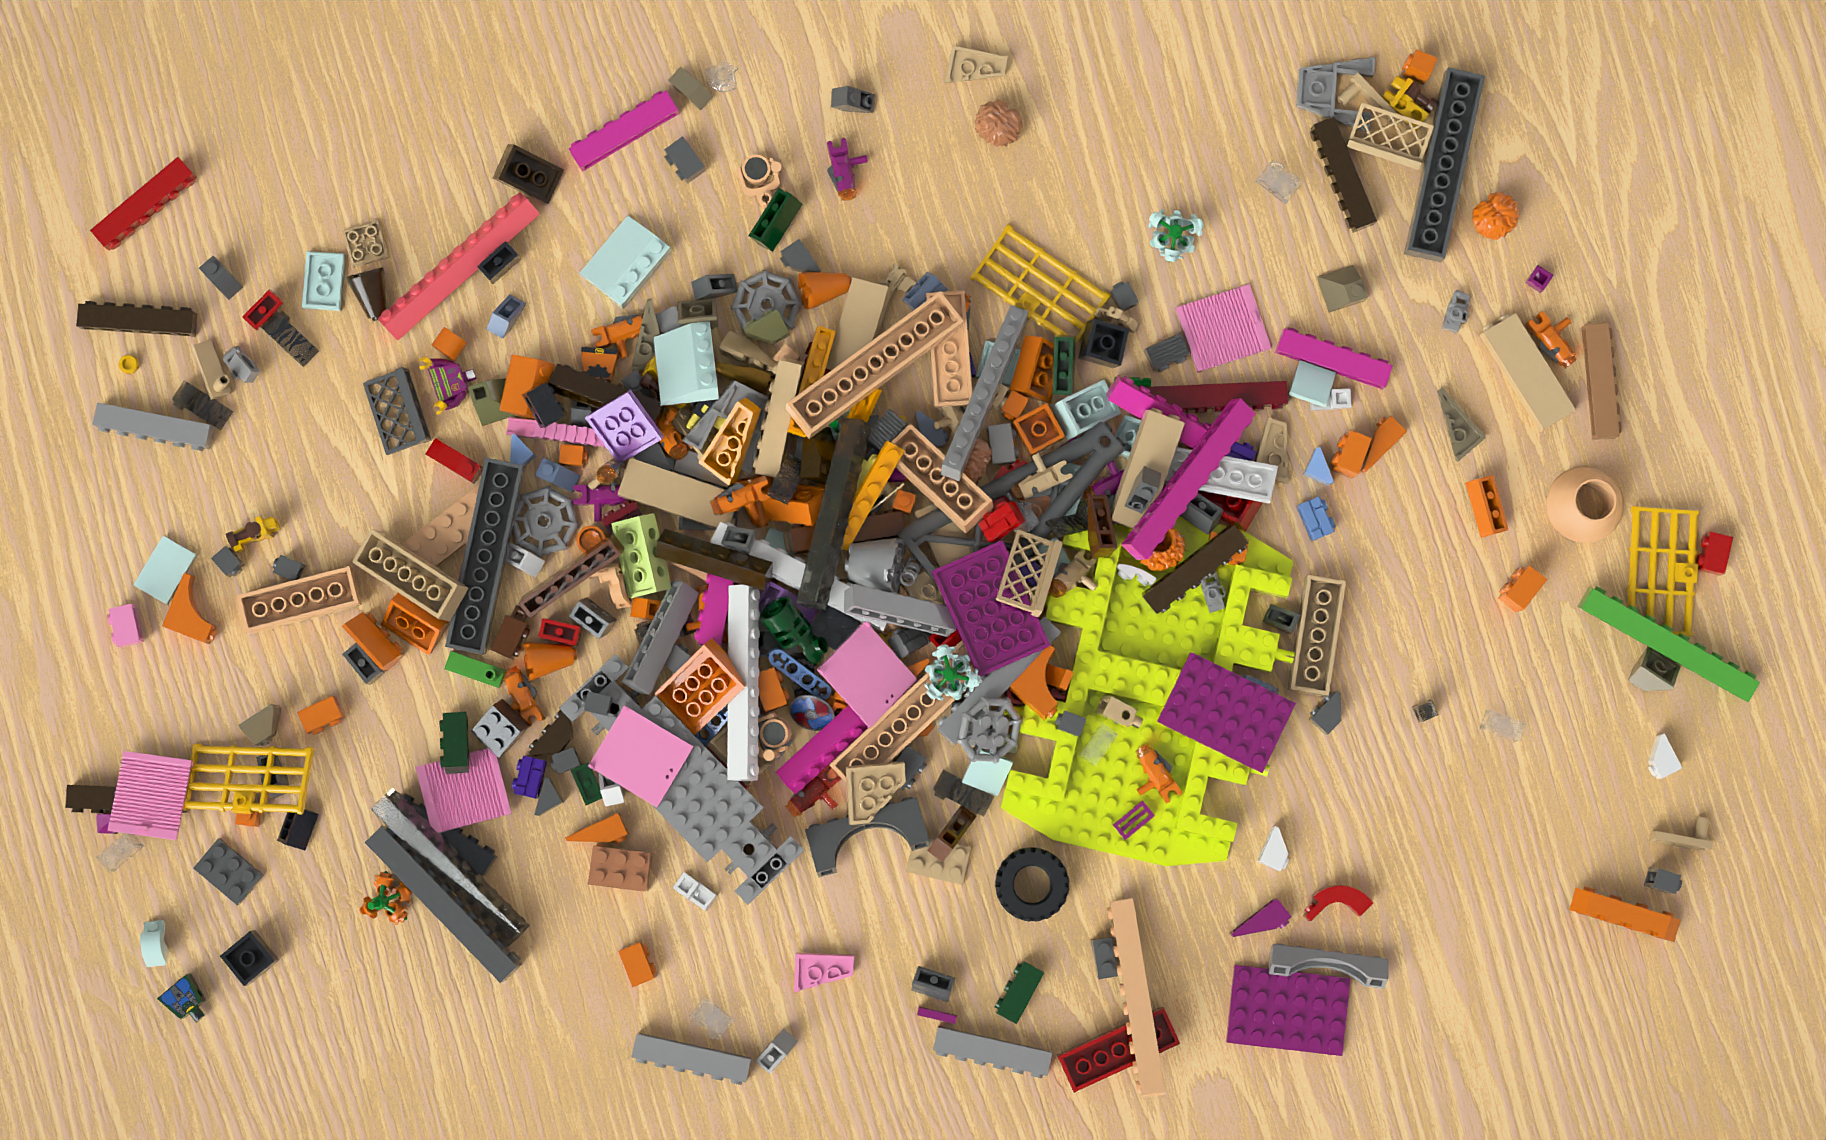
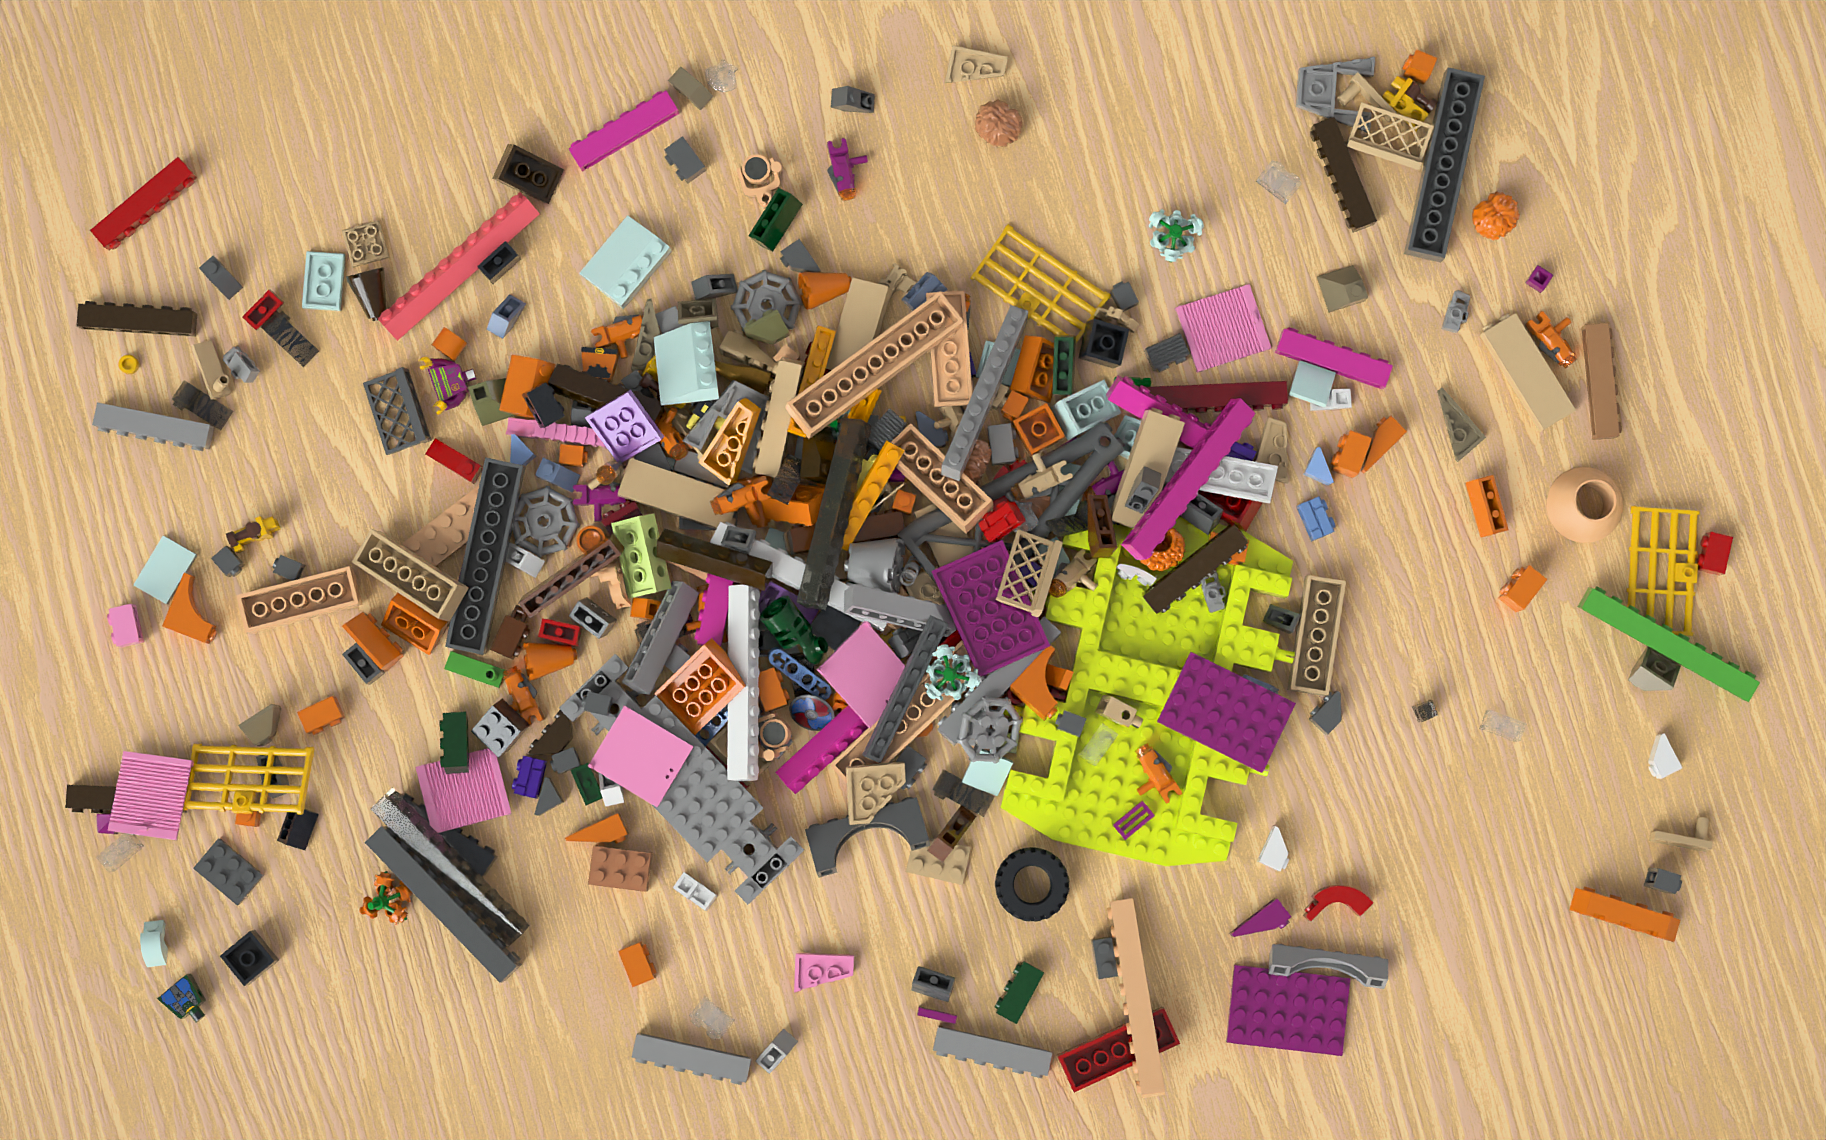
clear red piece [785,764,842,818] -> none
none -> dark grey tile [862,615,949,763]

